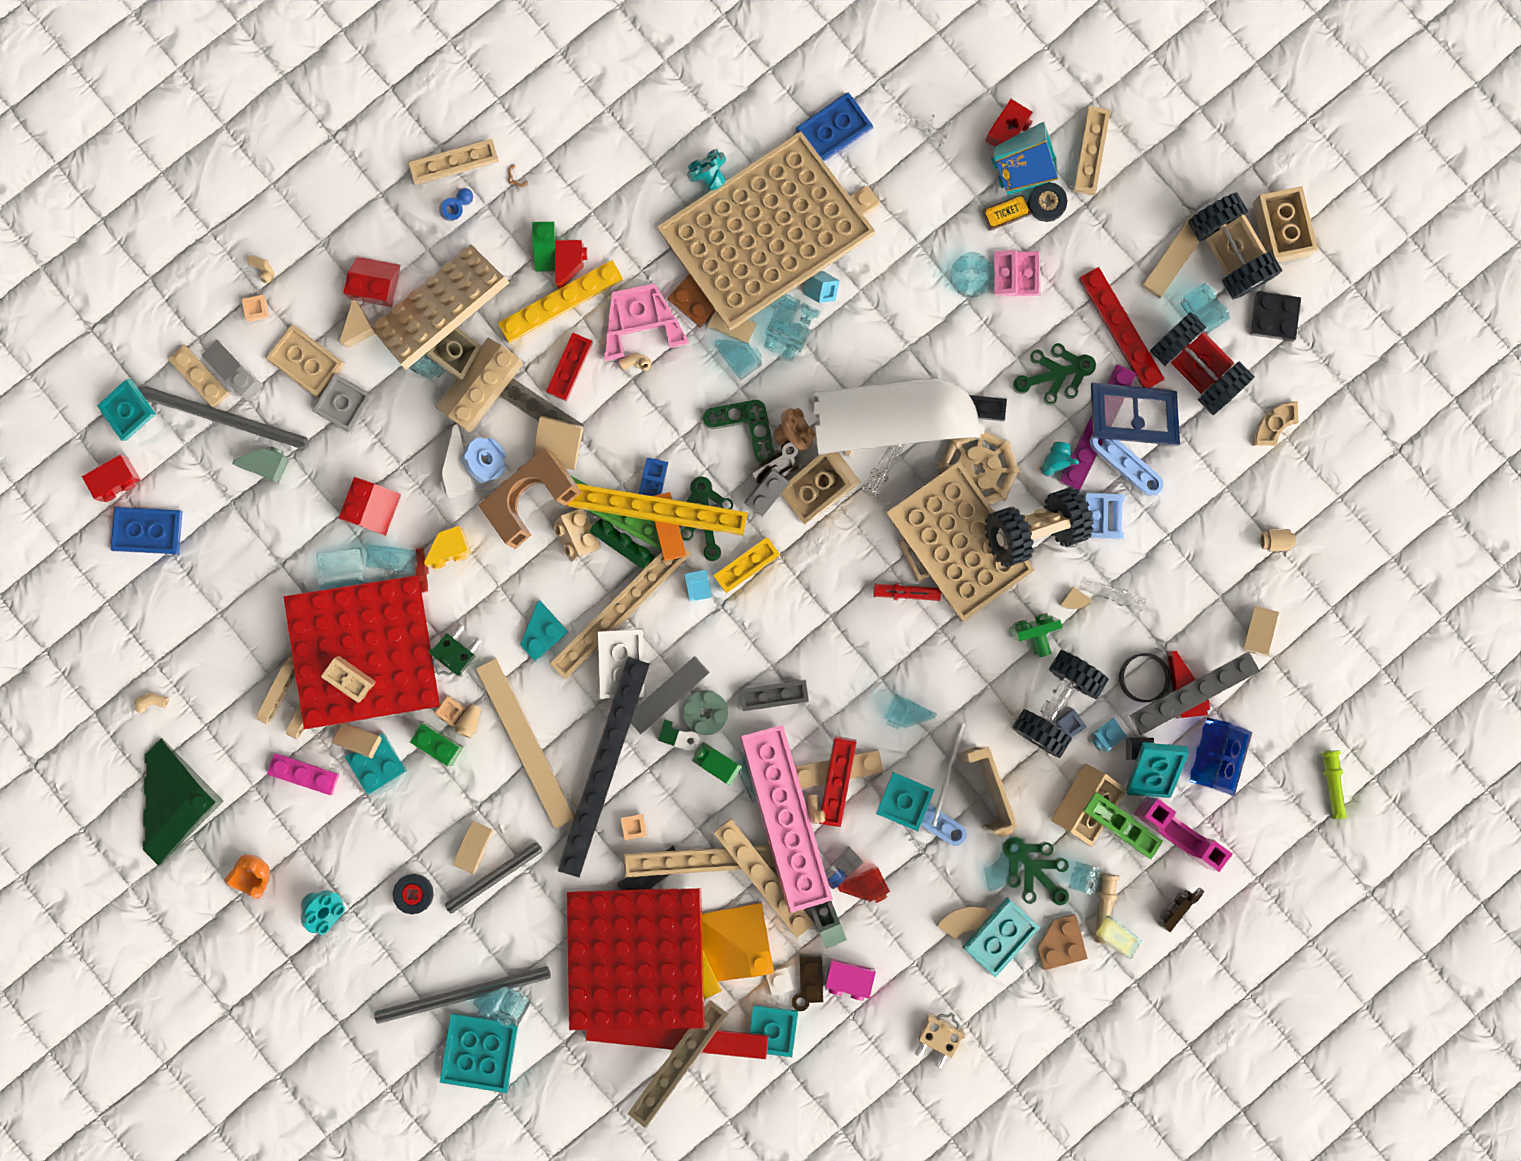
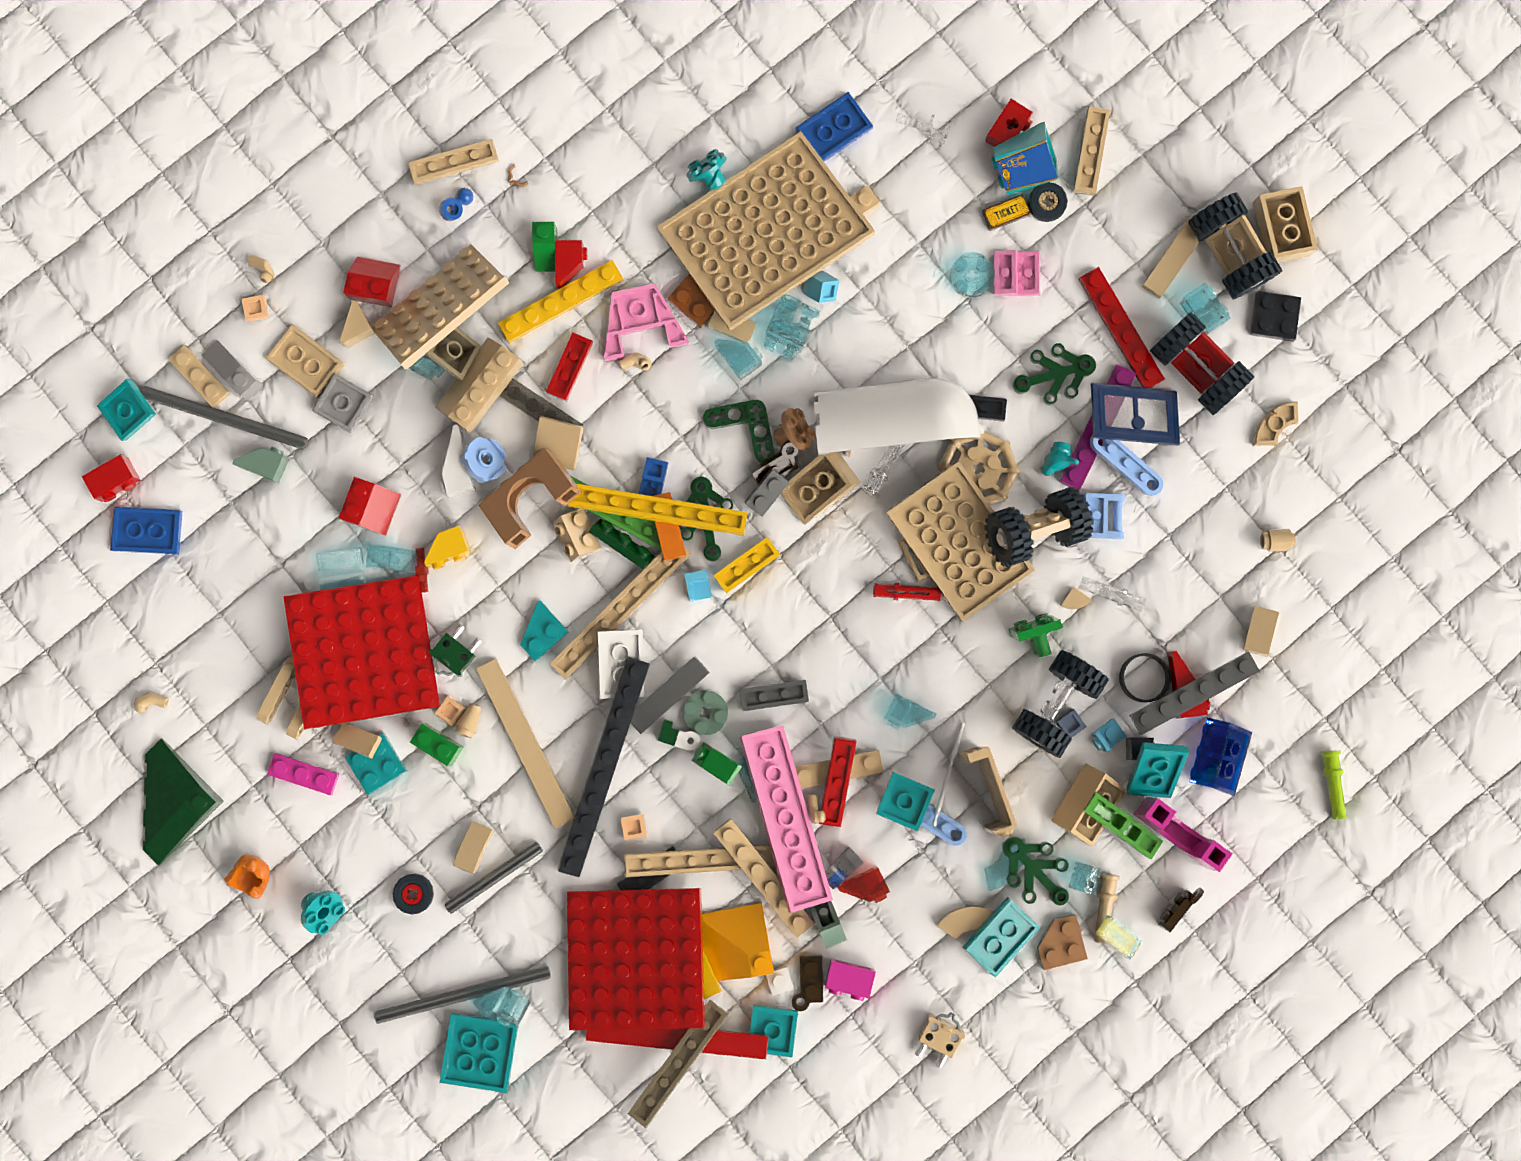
tan hinge [321,656,376,703] -> none

